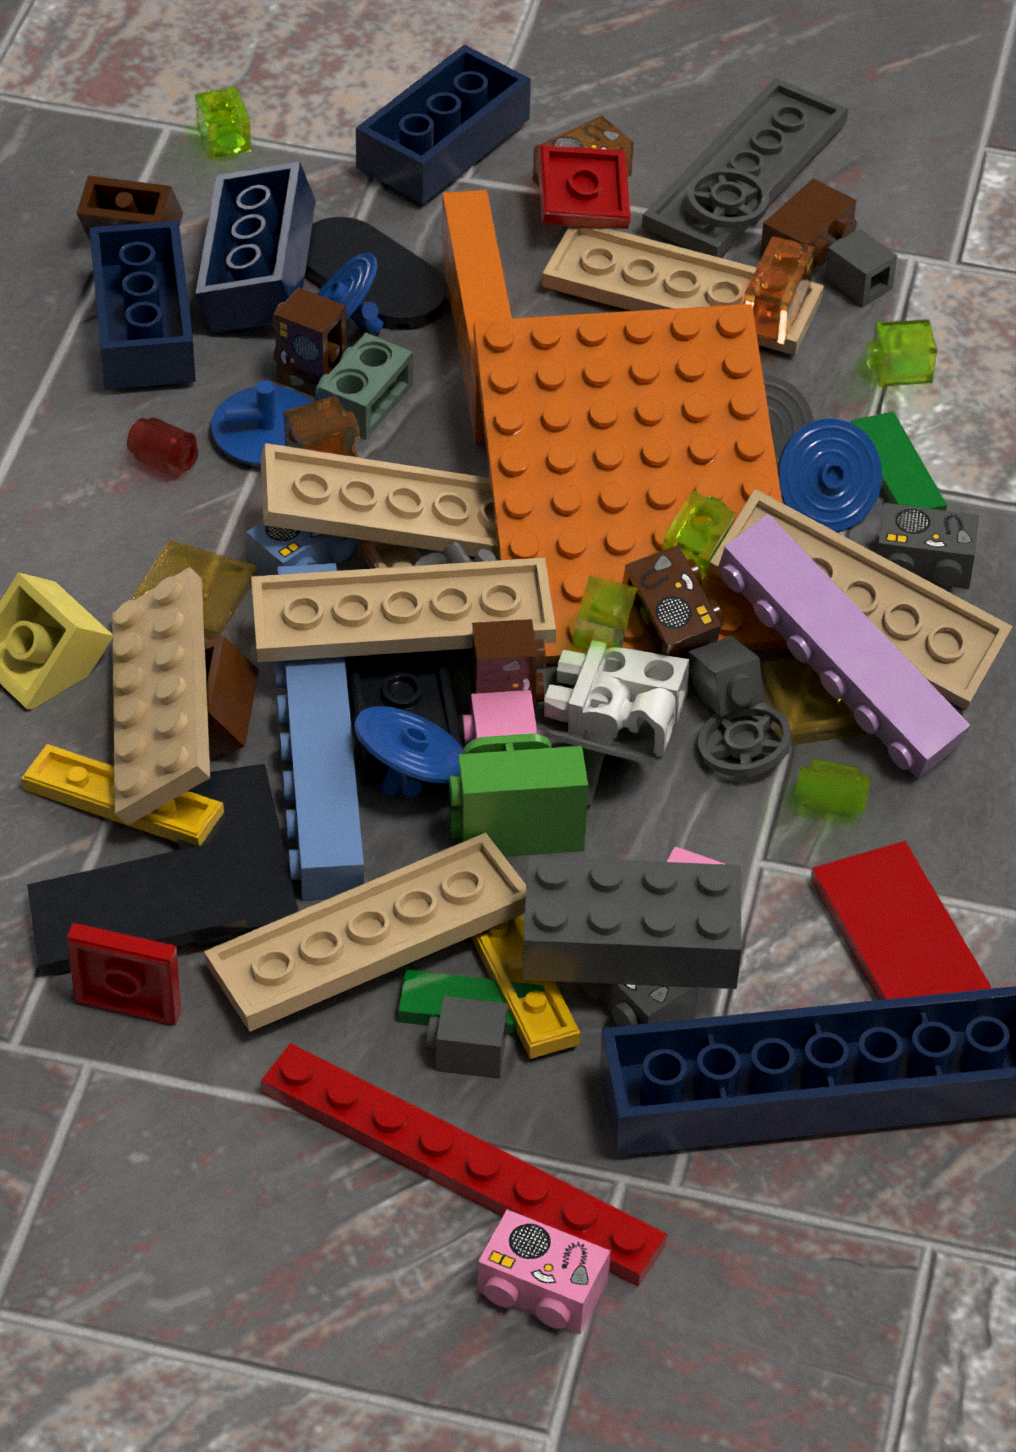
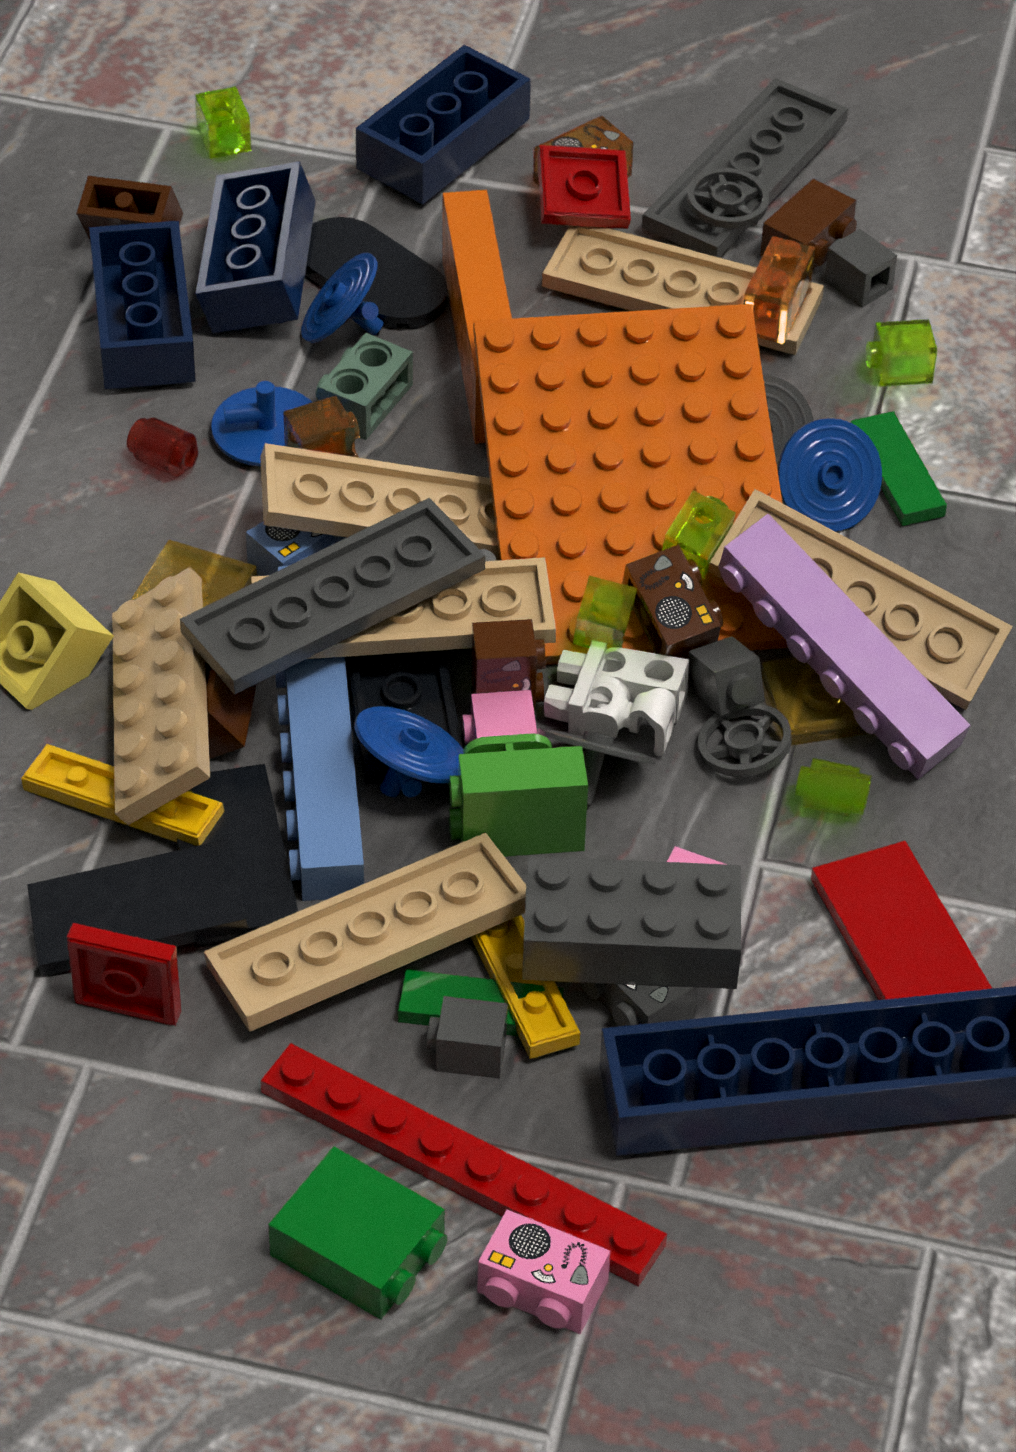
reddish brown brick [272,287,347,397] -> none
dark grey brick [877,503,979,589] -> none
none -> dark grey plate [180,498,485,694]
none -> green brick [268,1146,448,1320]

